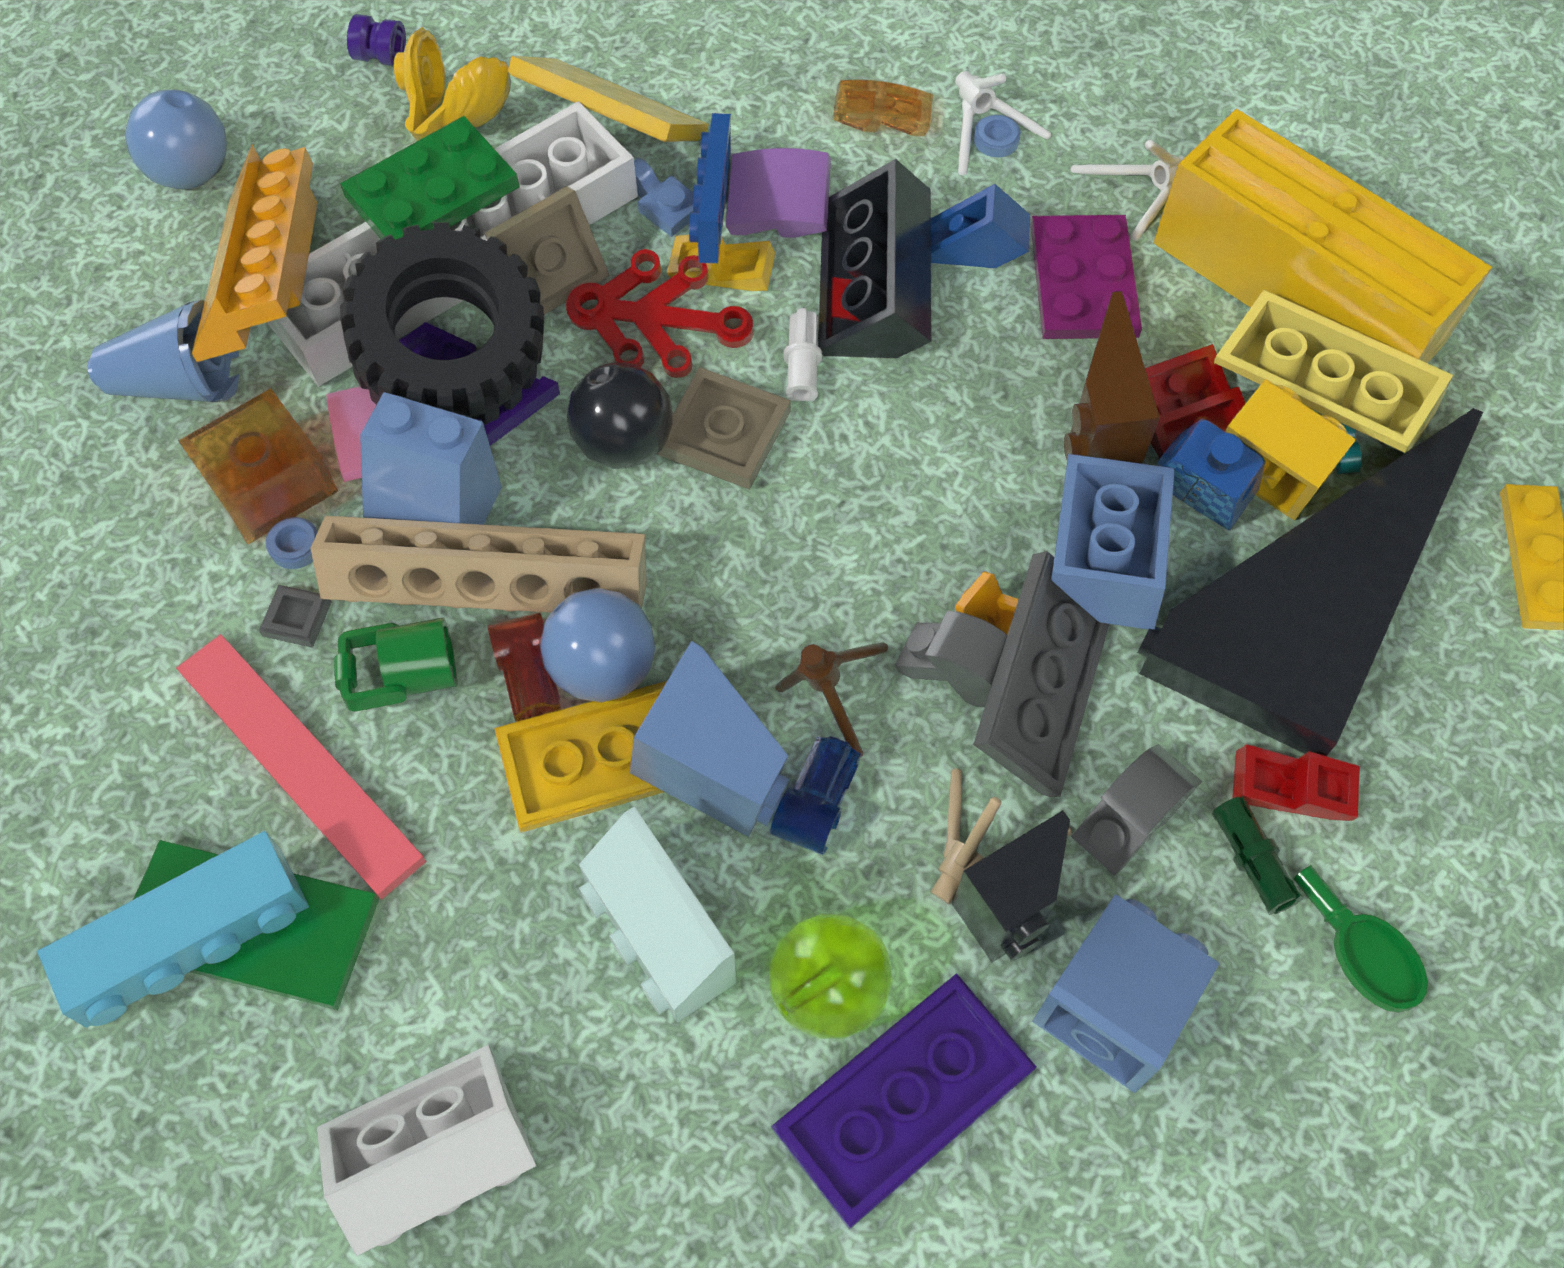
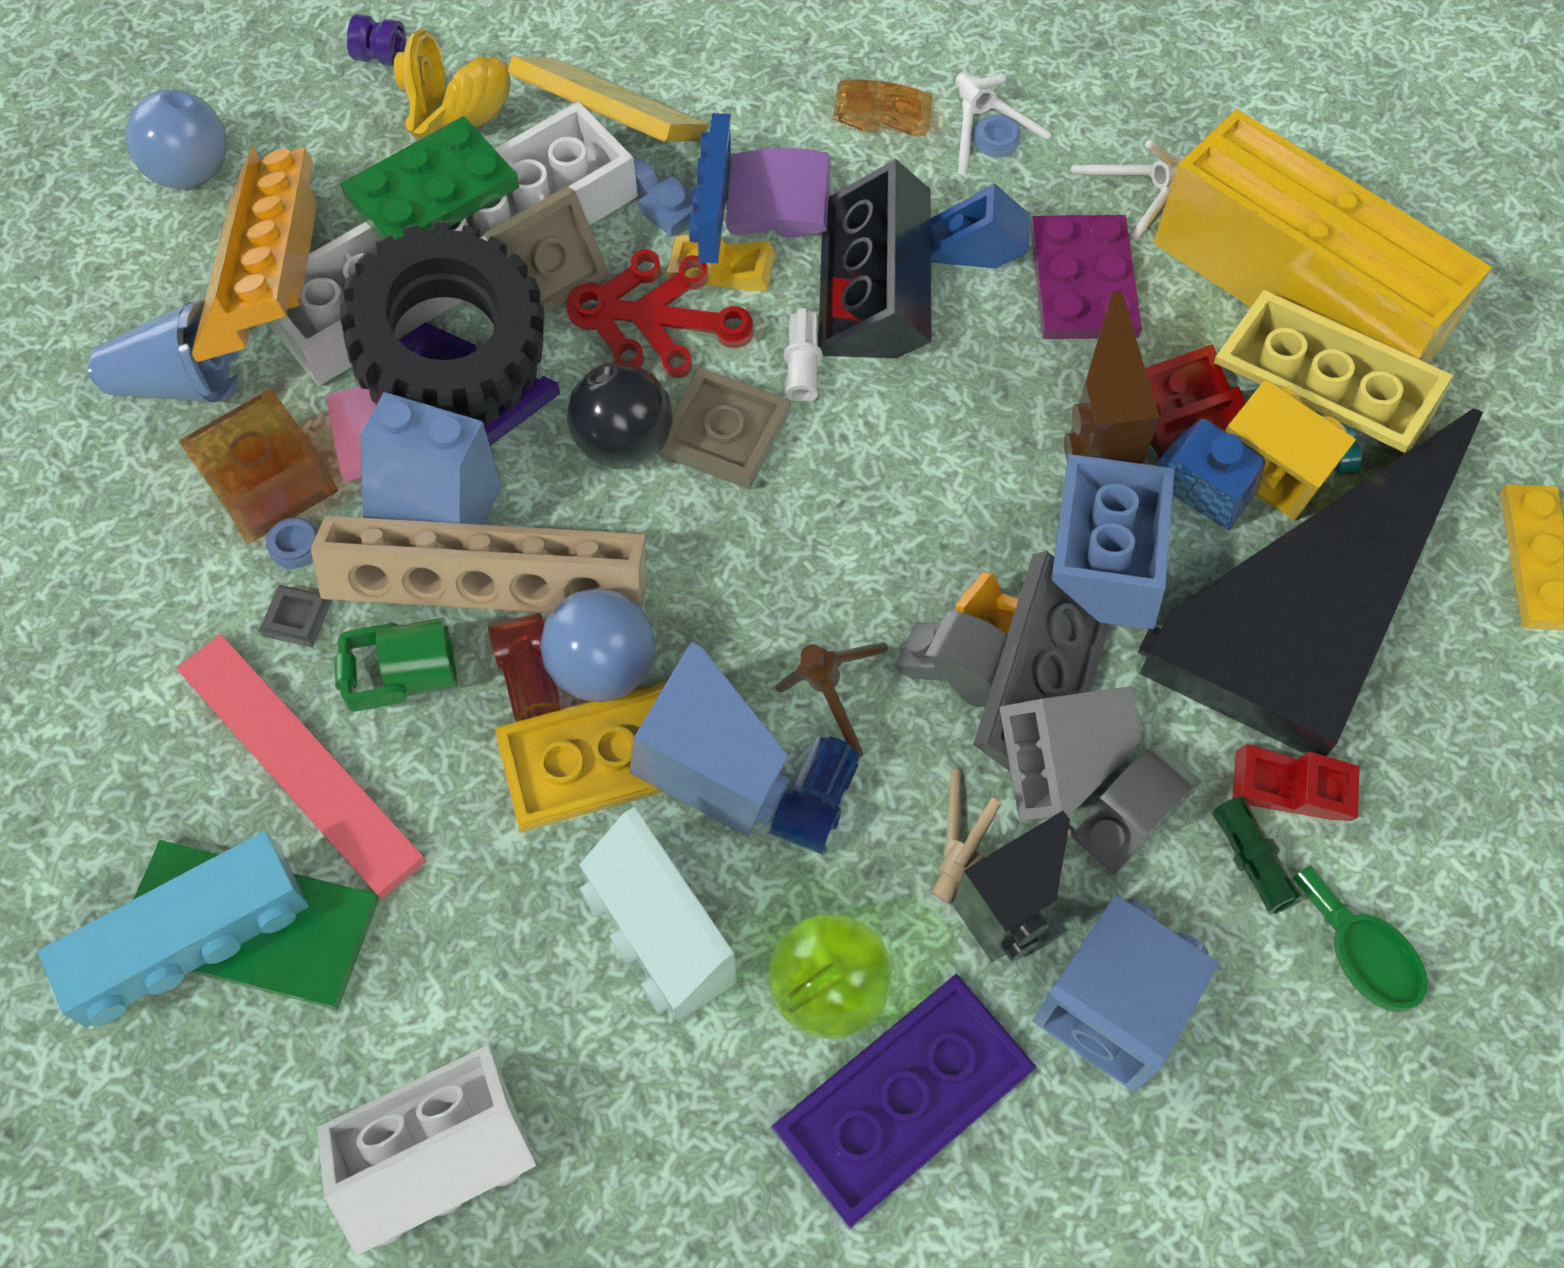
none -> light grey slope [999,686,1142,821]

